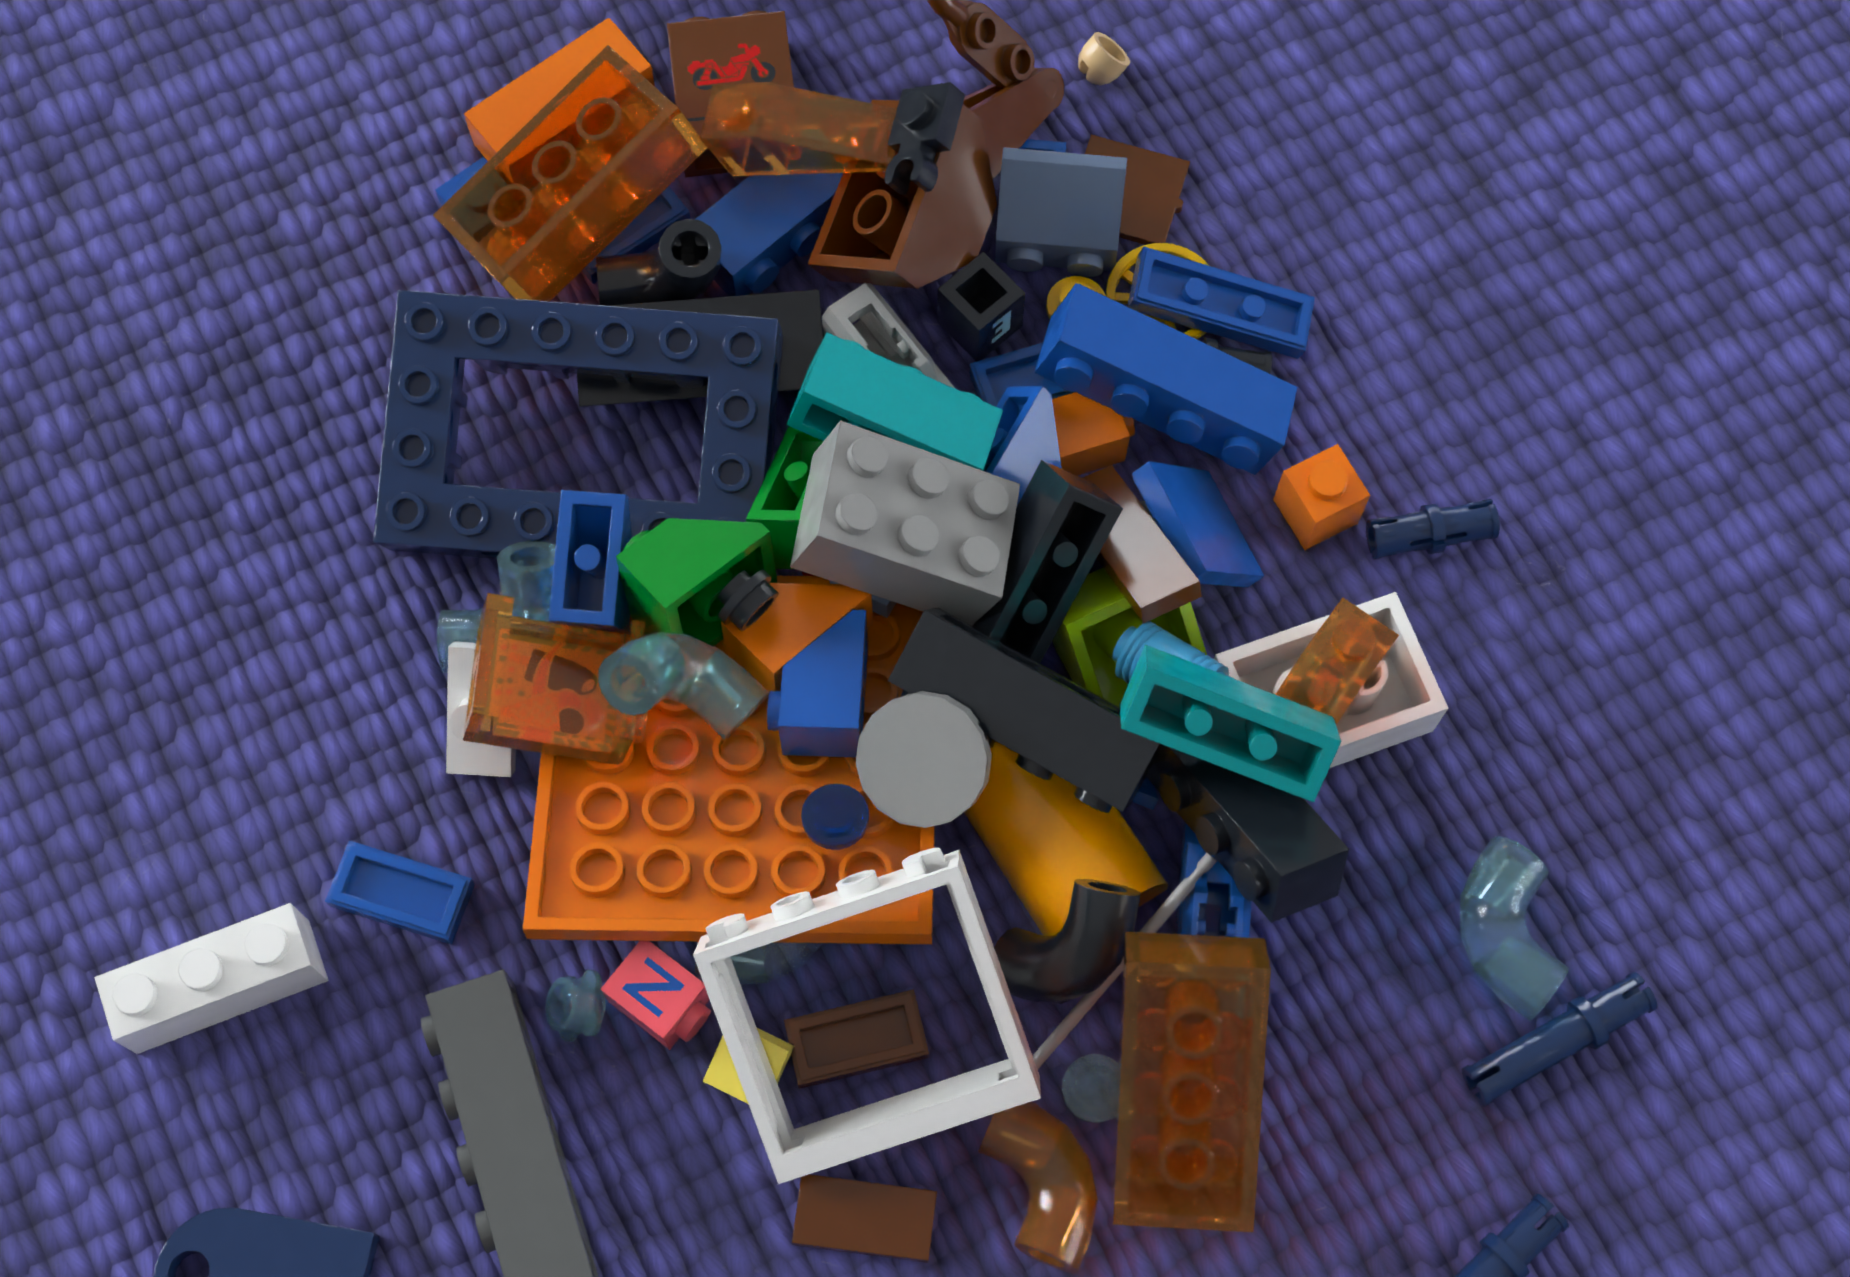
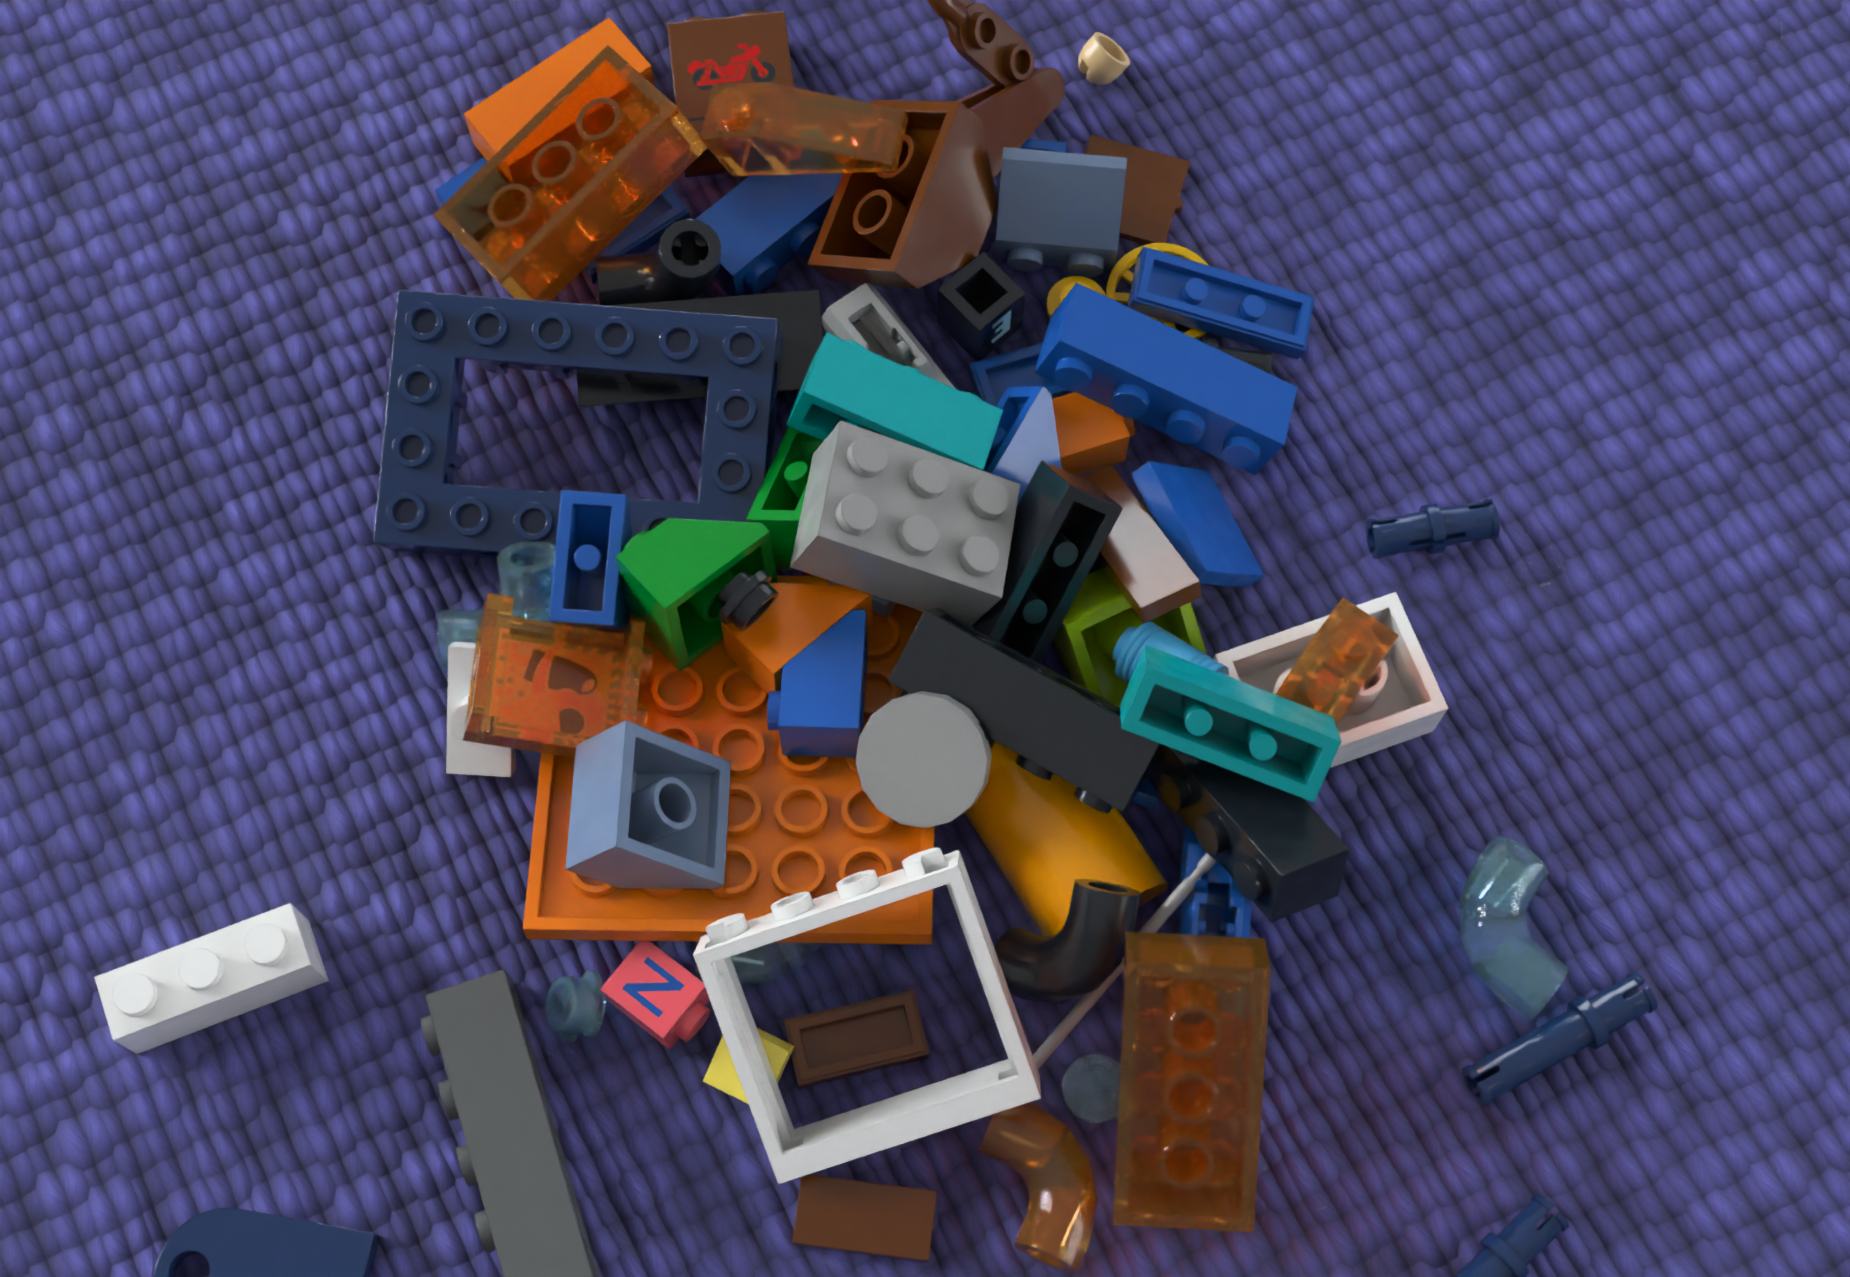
blue tile [325,840,475,945] -> none
clear light blue cylinder [598,632,769,740] -> none
clear blue plate [801,784,869,850] -> none
black plate [885,82,965,195] -> none
orange brick [1273,444,1370,550] -> none
none -> sand blue slope [565,720,731,889]

